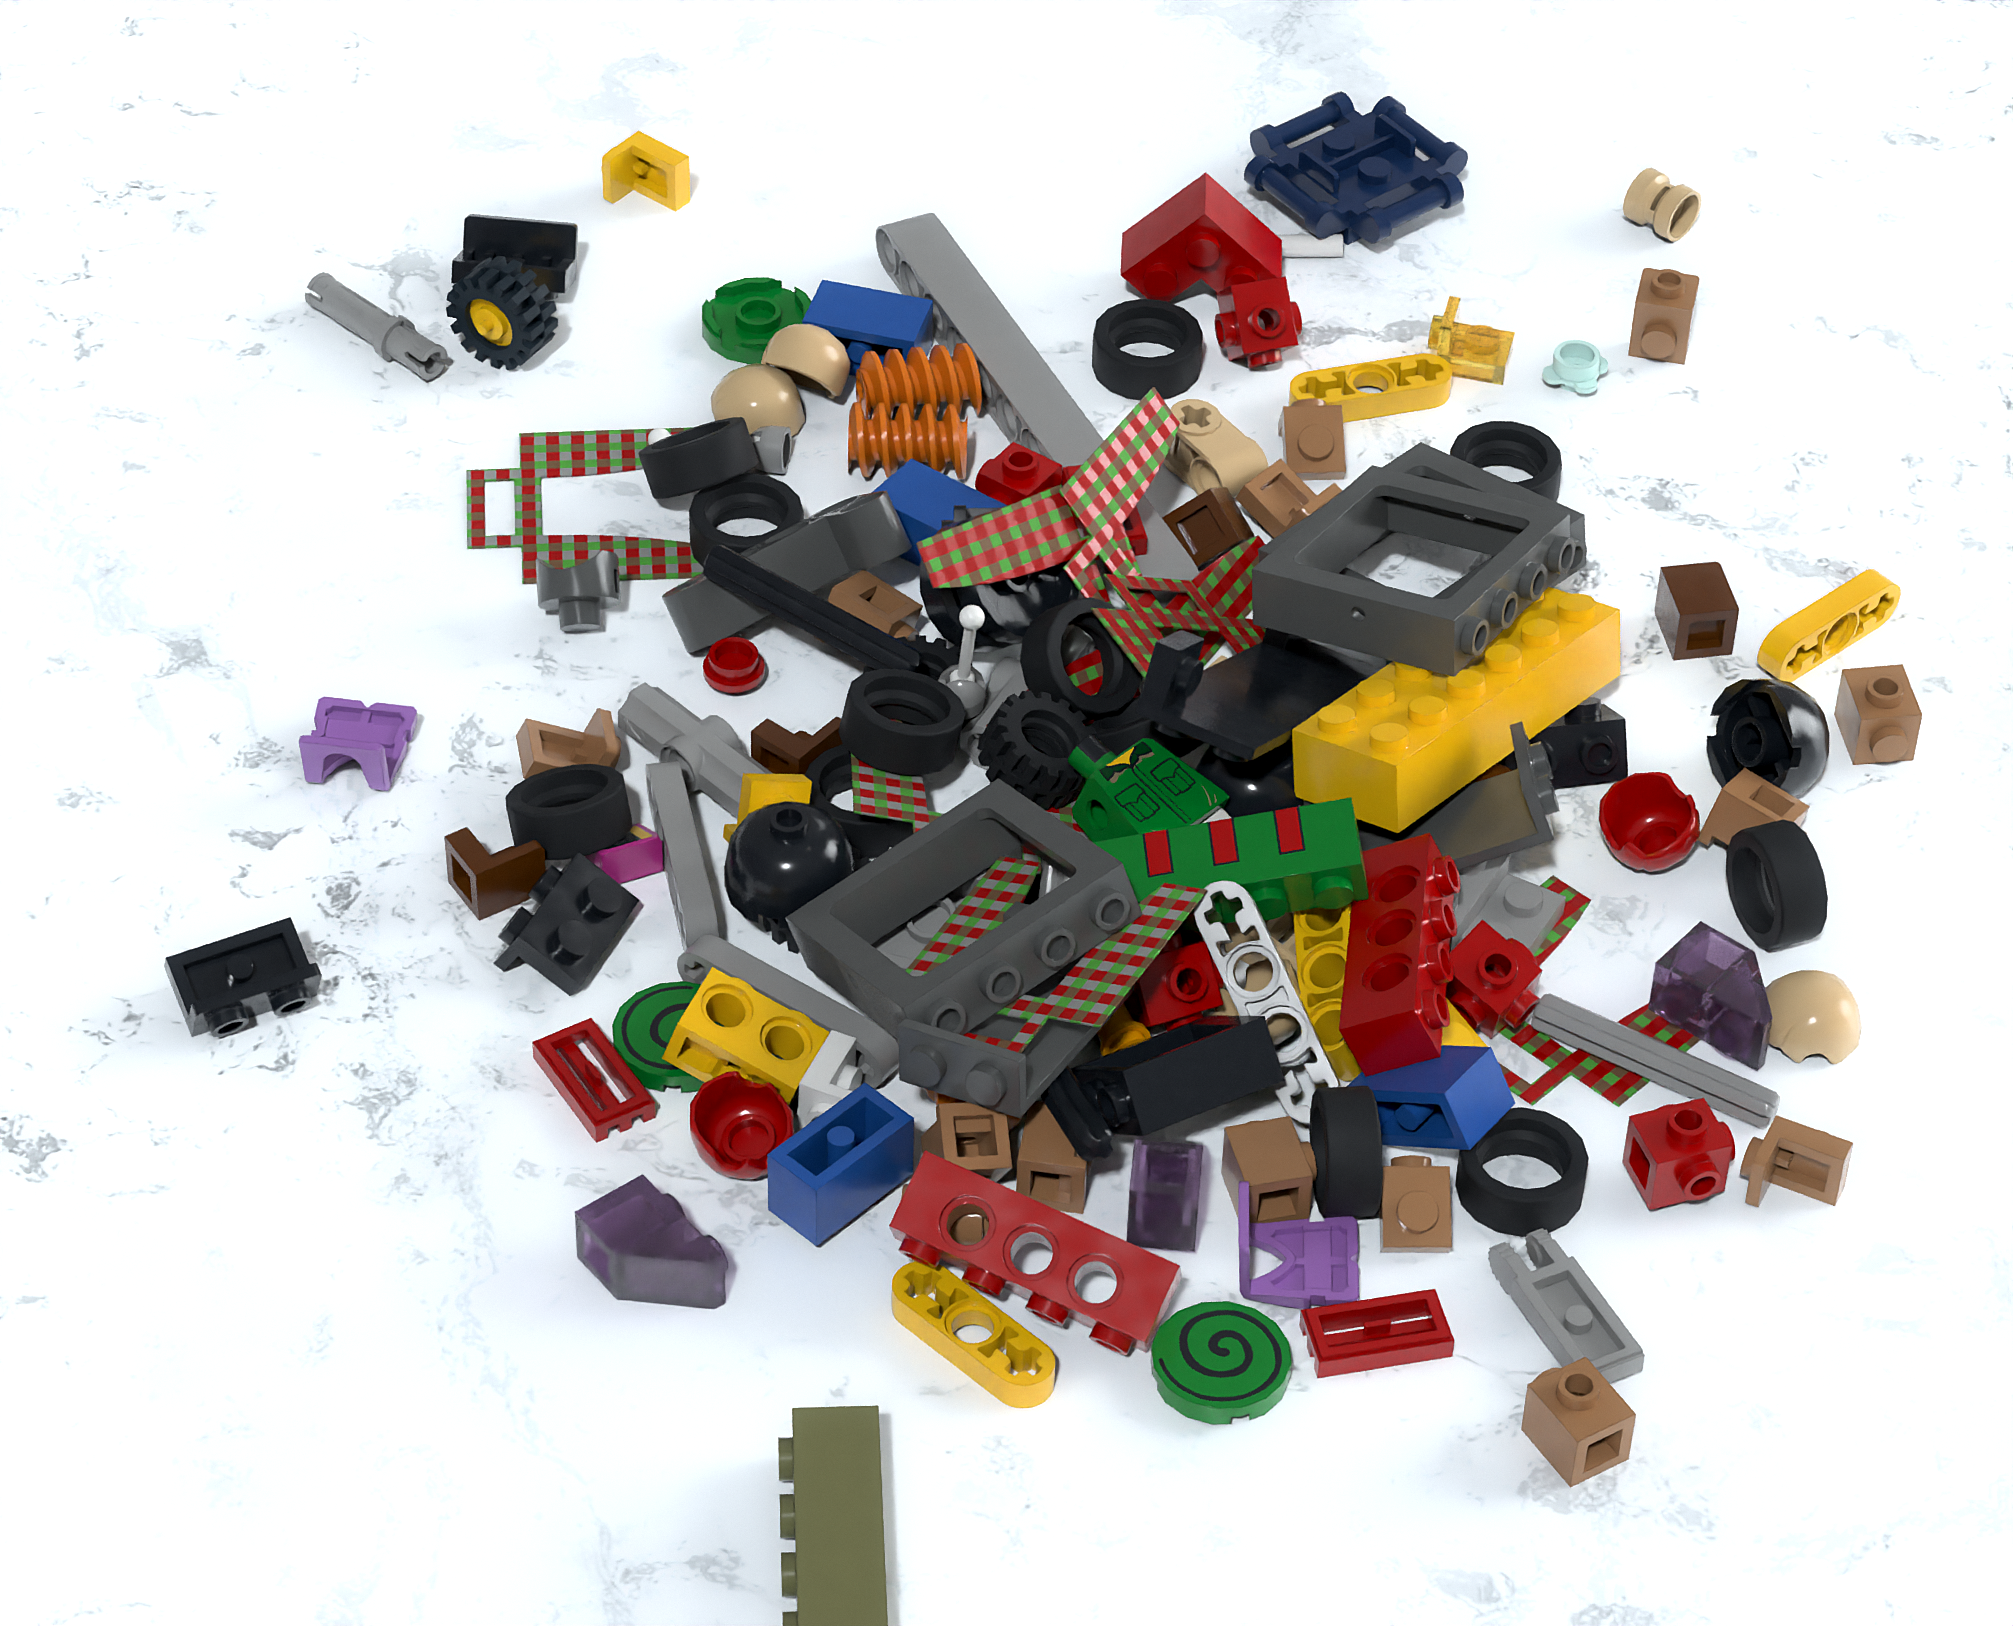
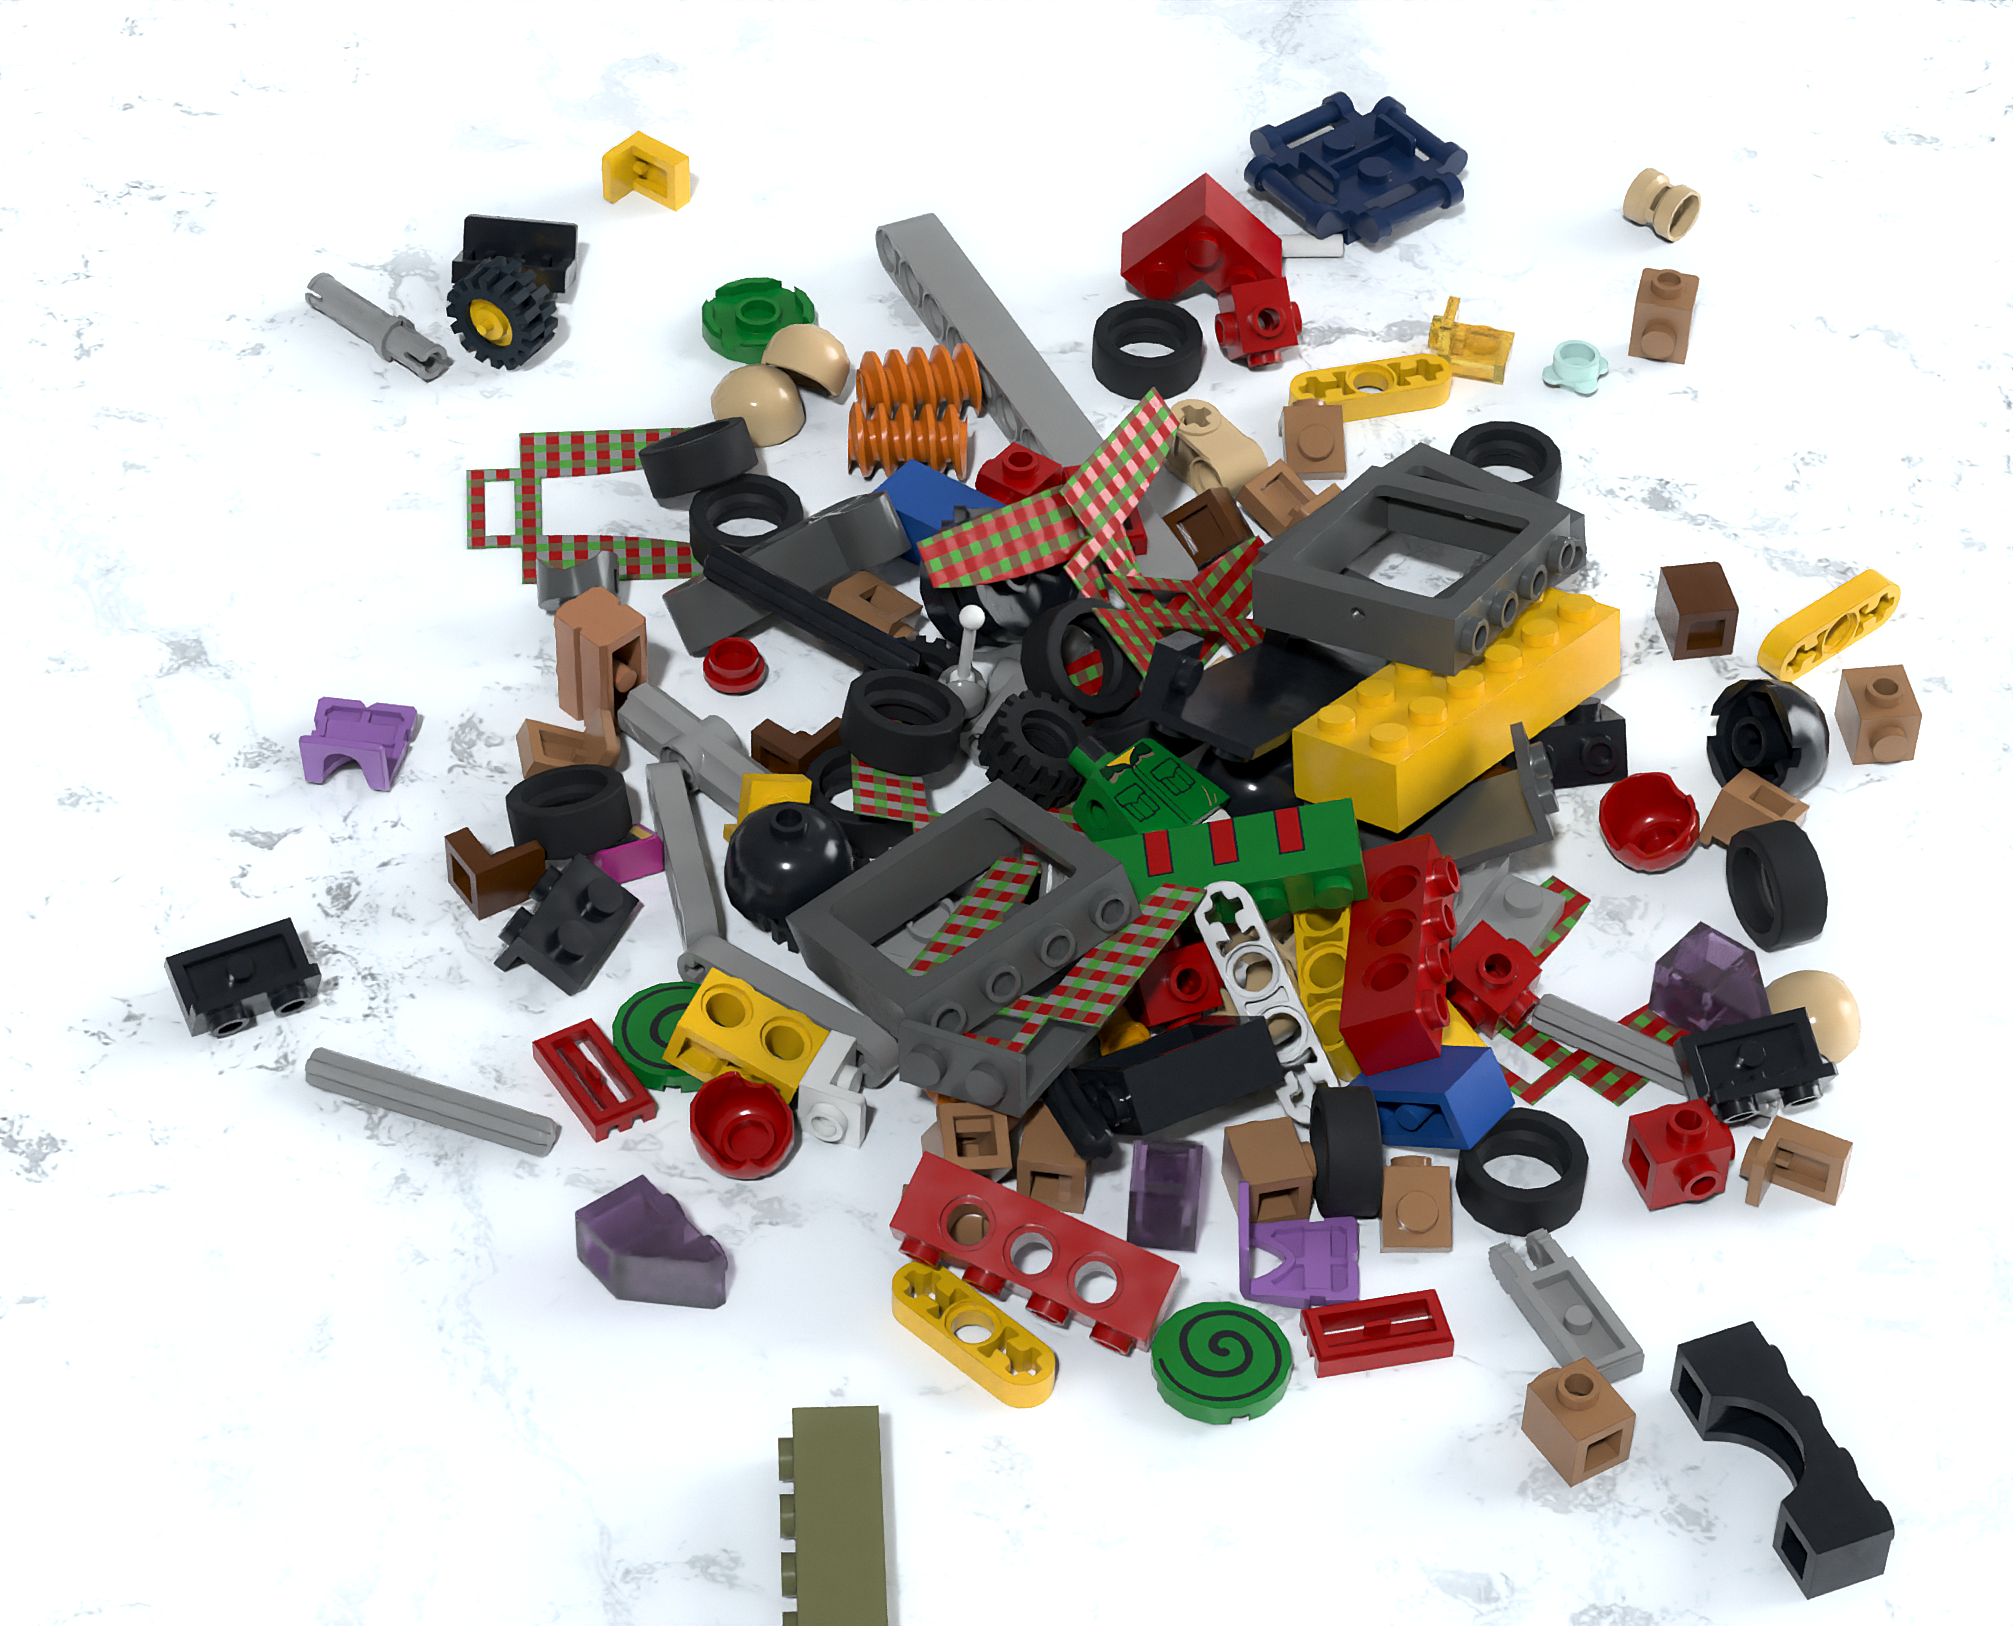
light grey hinge [648,425,791,474] -> none
blue brick [767,1083,914,1246] -> none
blue brick [802,279,933,376] -> none
none -> light grey axle [304,1047,556,1157]
none -> nougat brick [553,586,648,735]
none -> black arch [1670,1320,1895,1600]
none -> black bracket [1673,1007,1839,1123]

